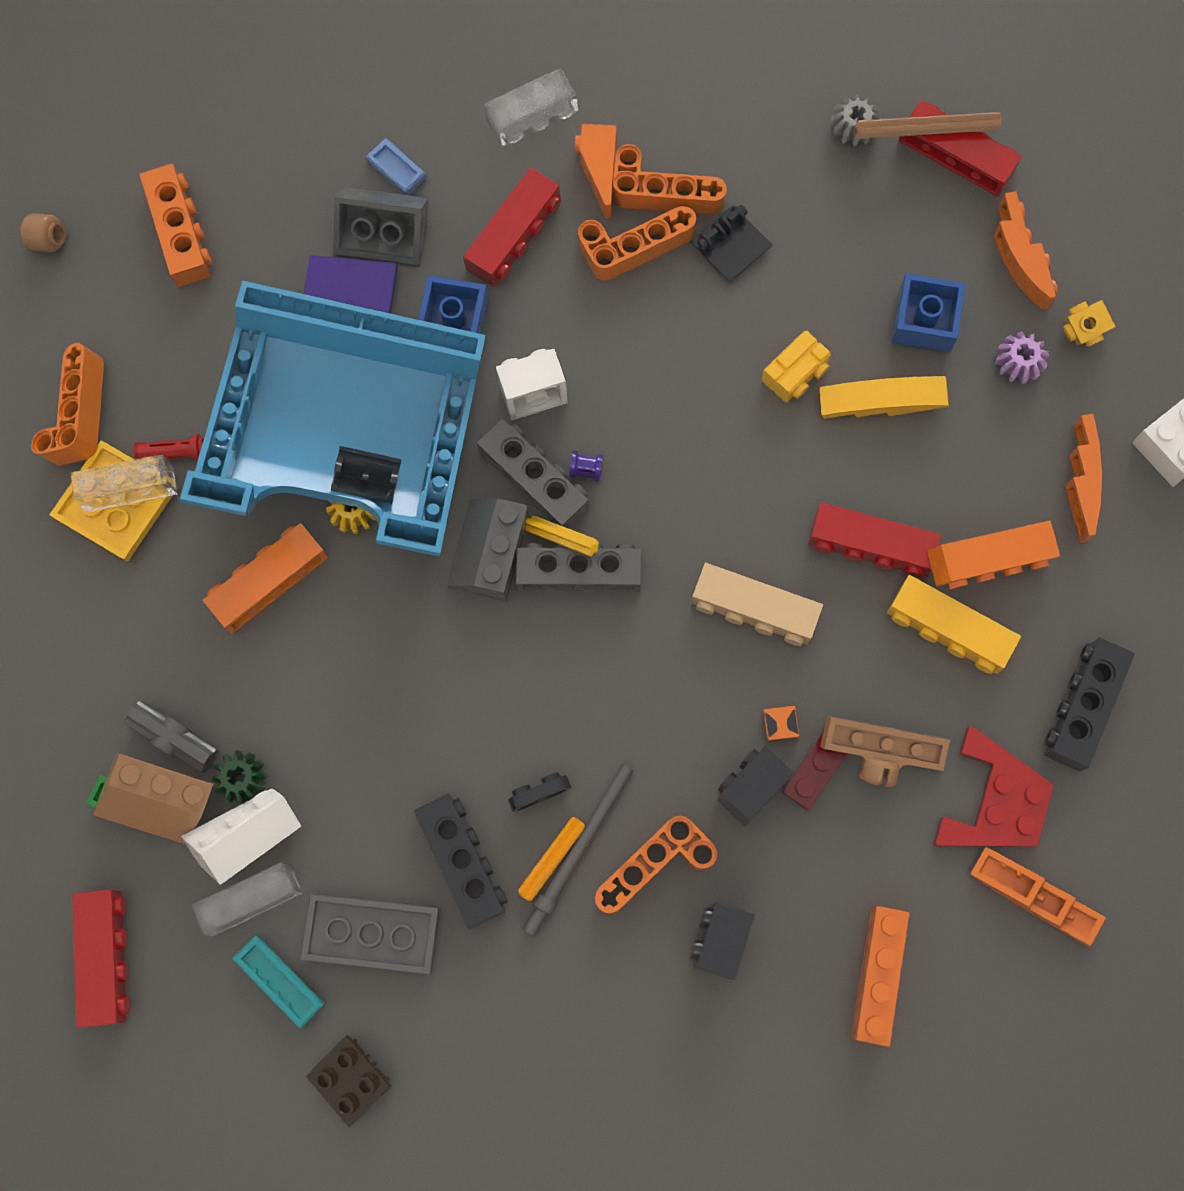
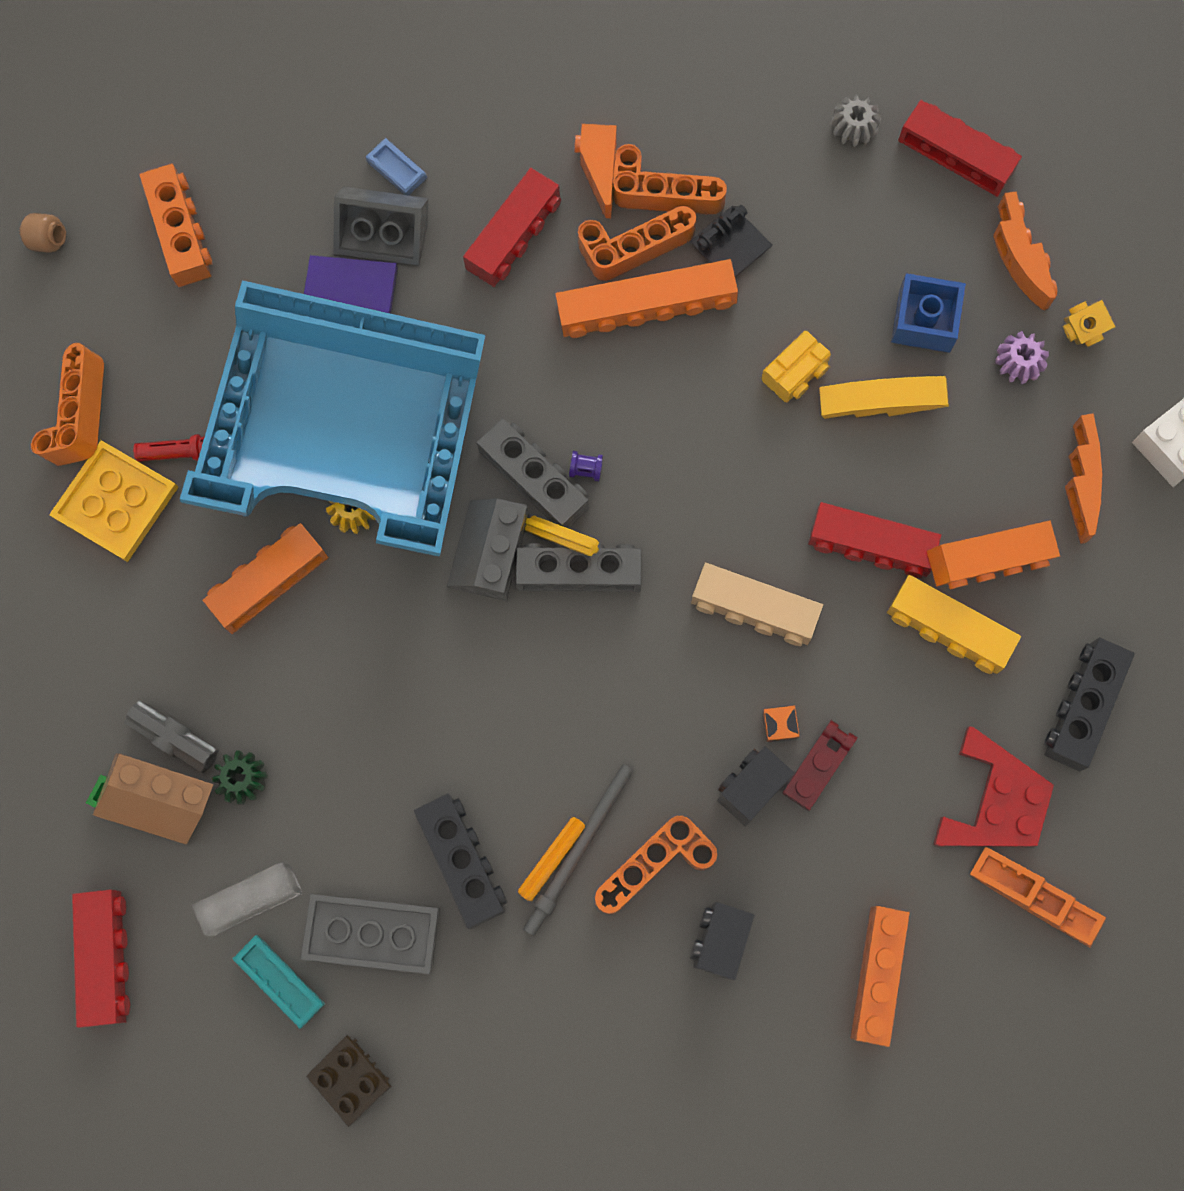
clear brick [71,454,177,512] -> none
white wedge [181,788,301,885] -> none
black hinge [331,446,401,504] -> none
blue brick [418,276,489,334] -> none
clear brick [484,68,578,146] -> none
white brick [496,348,568,421] -> none
black plate [508,772,572,812] -> none
medium nougat plate [820,715,950,787] -> none
medium nougat axle [855,112,1002,139] -> none
none -> orange brick [555,259,738,338]

